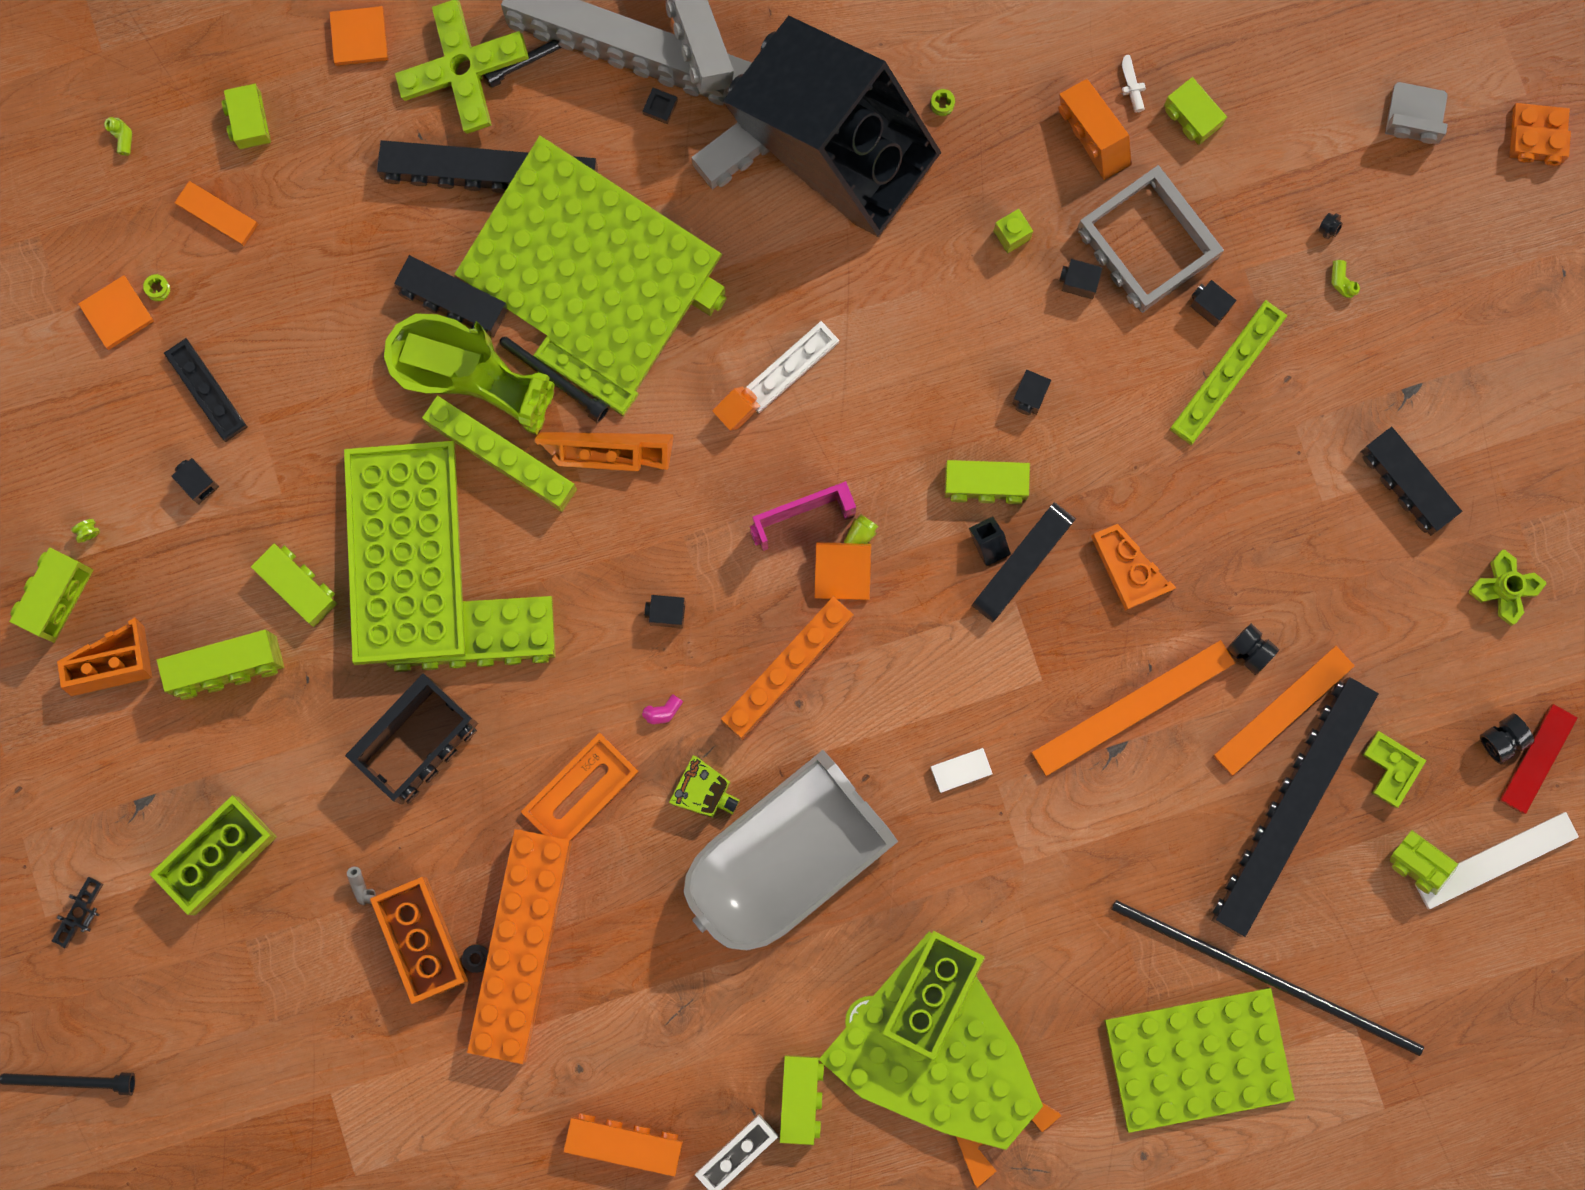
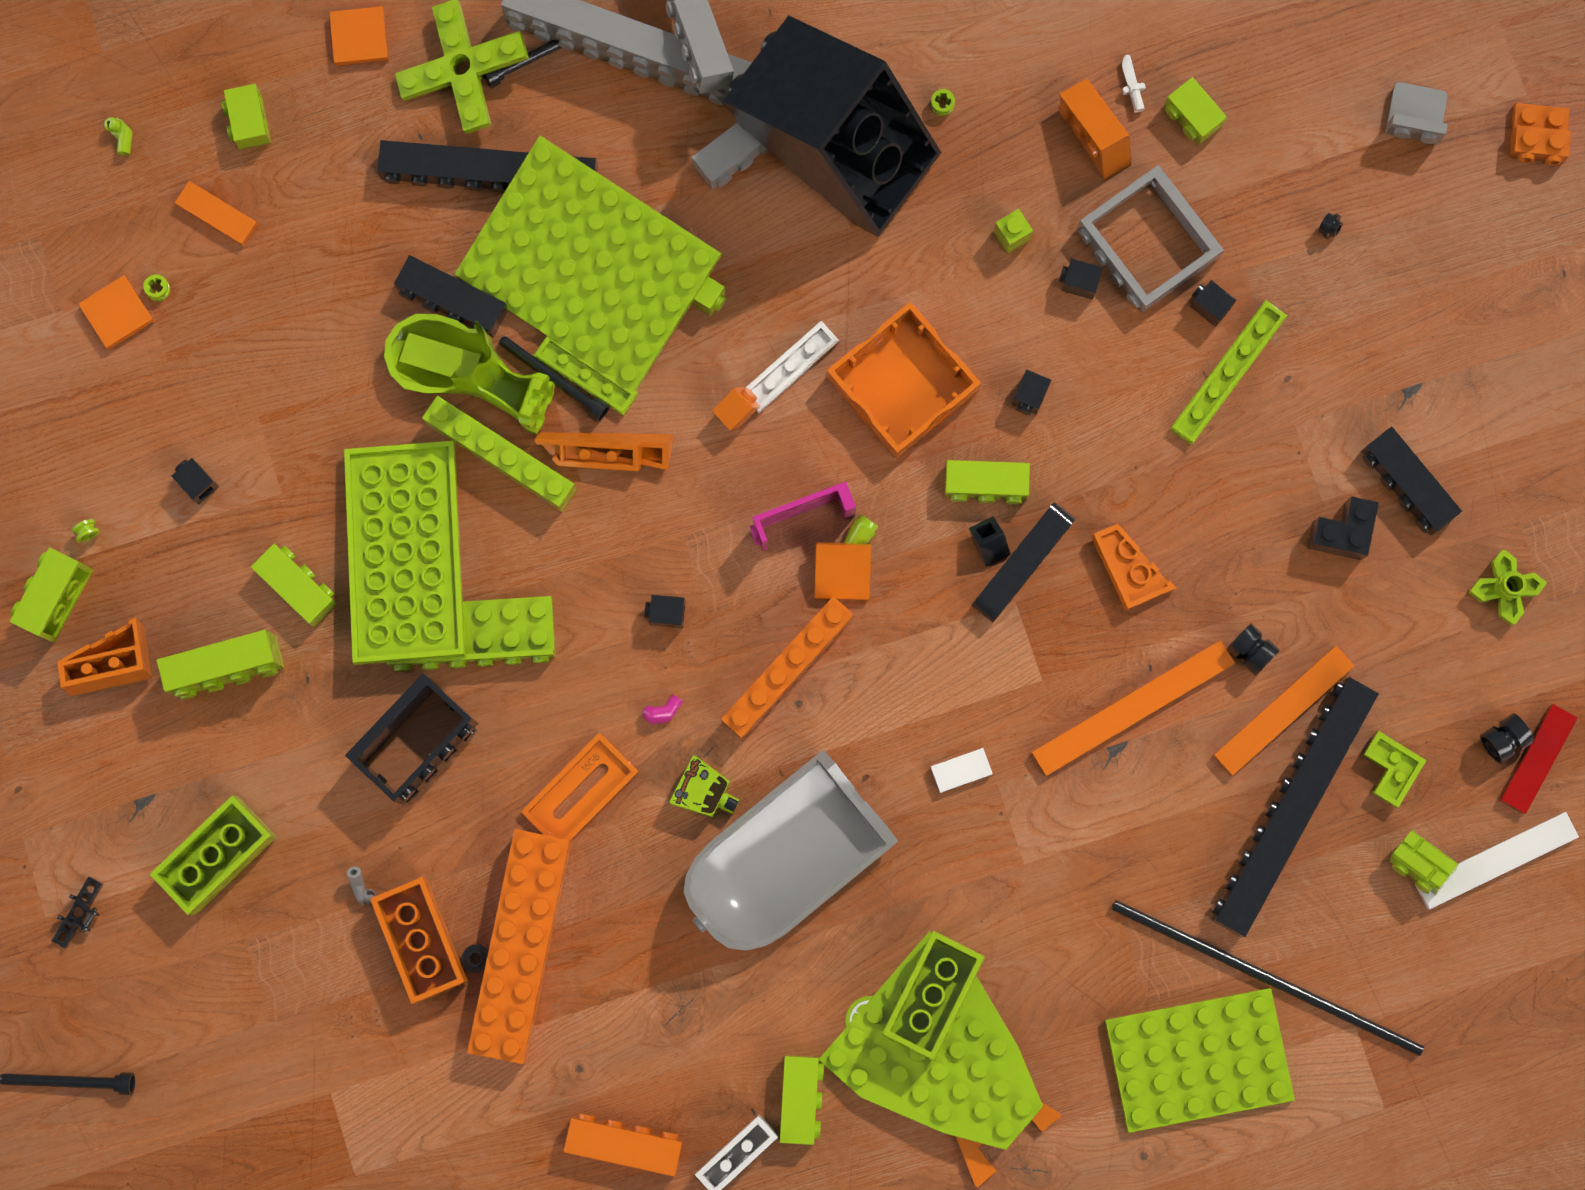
black tile [164,338,248,442] -> none
black plate [642,87,678,124] -> none
lime arm [1332,260,1360,298] -> none
none -> orange tile [826,301,981,459]
none -> black brick [1307,496,1379,560]

